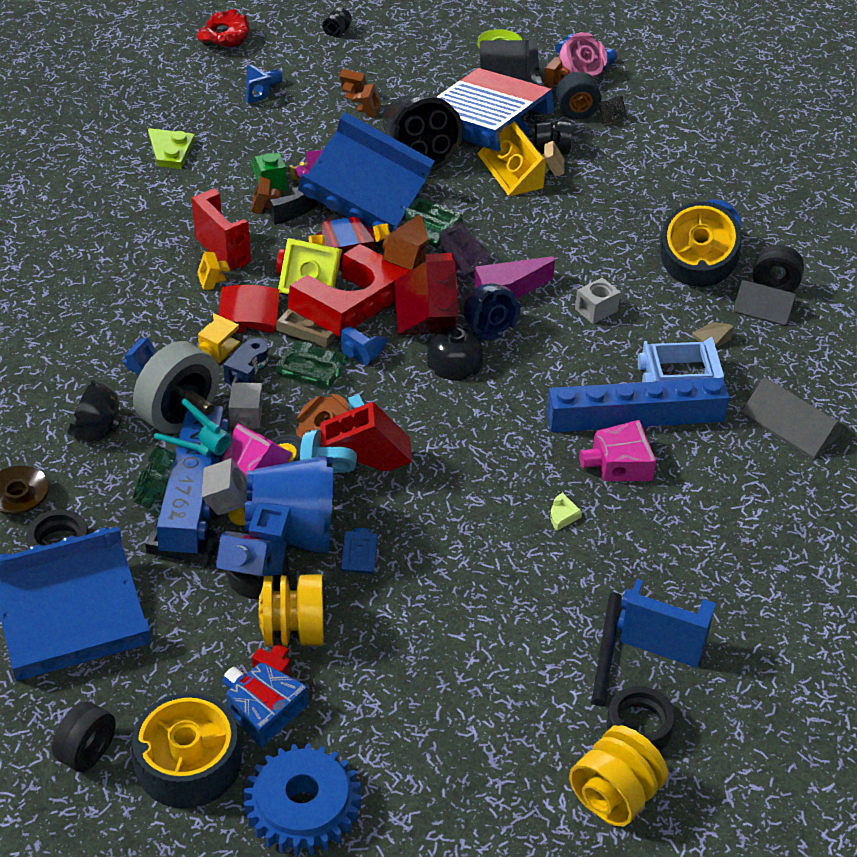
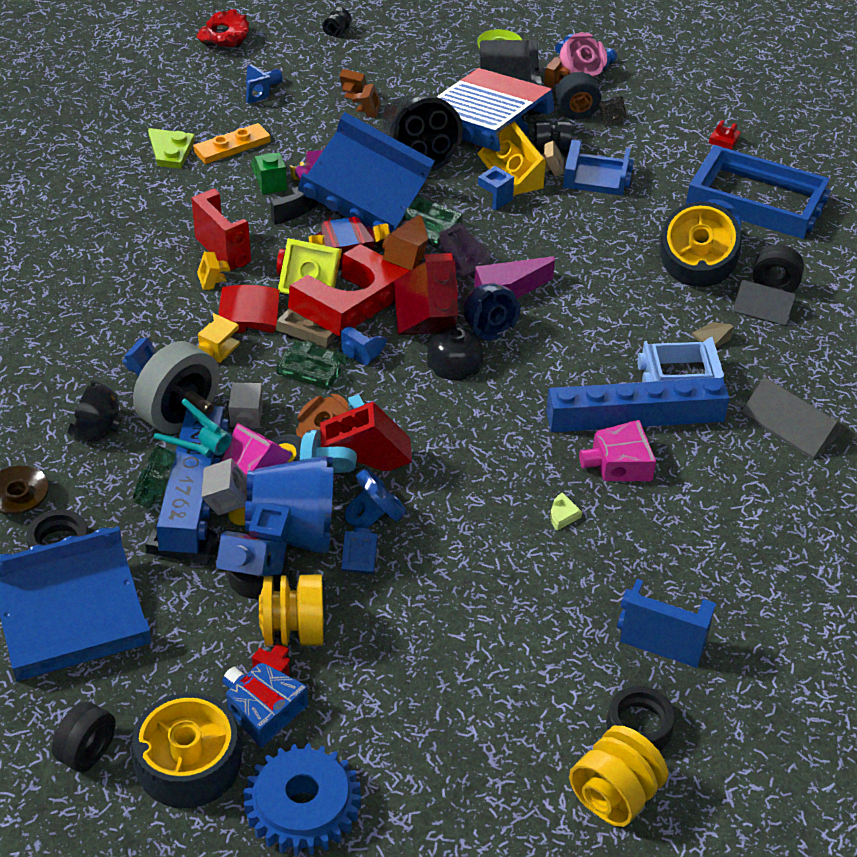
dark blue leg [223,338,269,385] -> none
dark orange tile [251,177,281,213] -> none
light grey brick [575,278,620,324] -> none
black bar [591,592,622,707] -> none
none -> light orange plate [193,123,271,164]
none -> blue tile [345,468,406,528]
none -> blue panel [478,166,514,210]
none -> blue panel [563,140,634,196]
none -> blue door [686,145,831,239]
none -> red tile [709,120,741,150]

